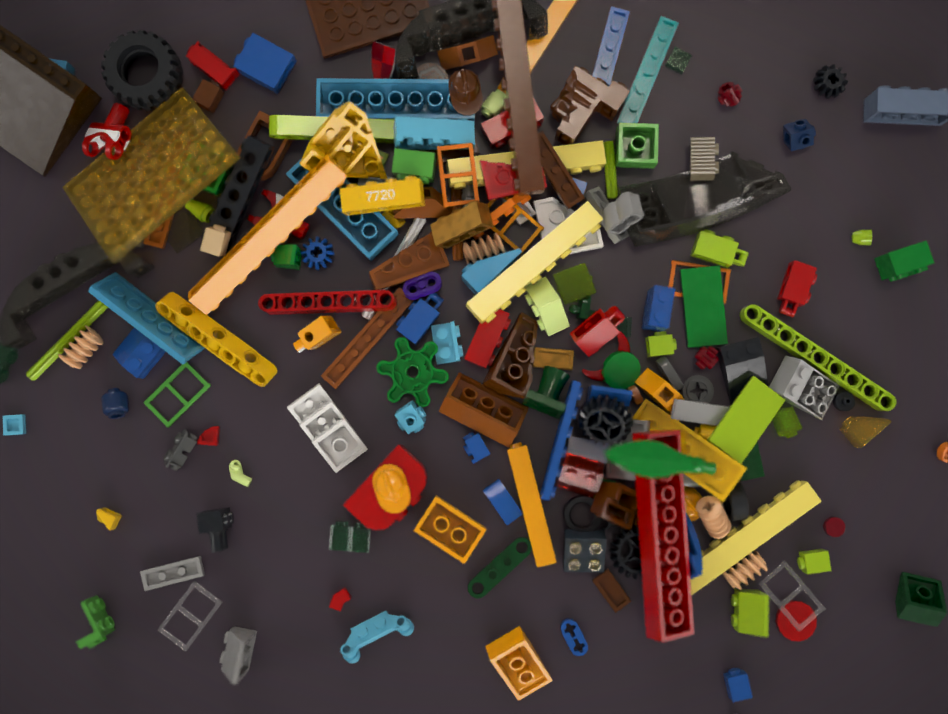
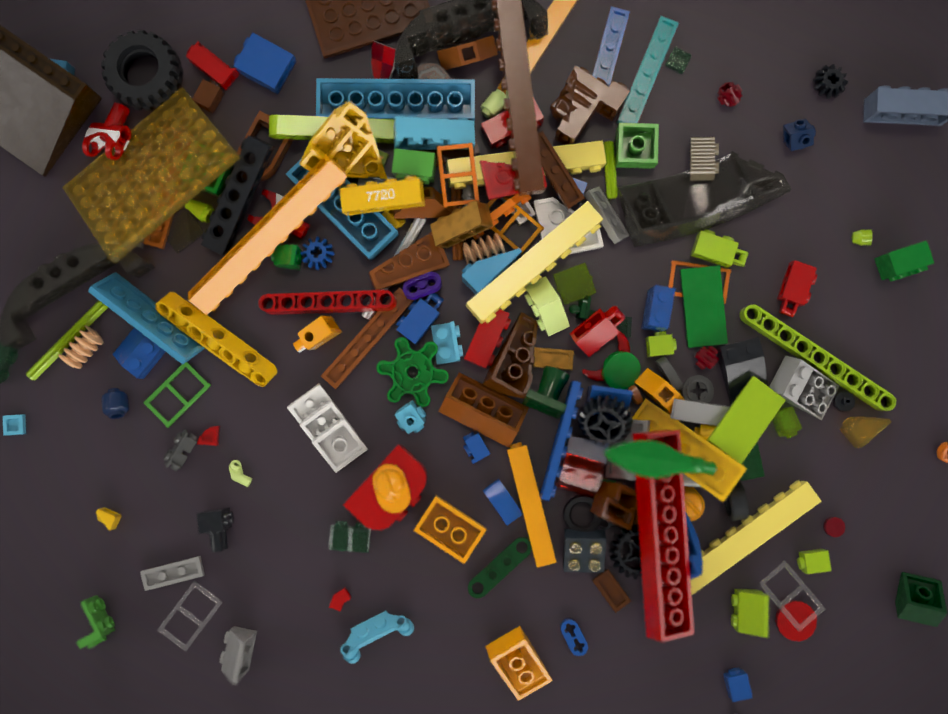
tan brick [200,224,232,257] -> none
reddish brown piece [449,69,483,116] -> none
light grey brick [602,192,644,235] -> none
light nougat piece [696,496,732,539] -> none
light nougat piece [722,550,768,591] -> none

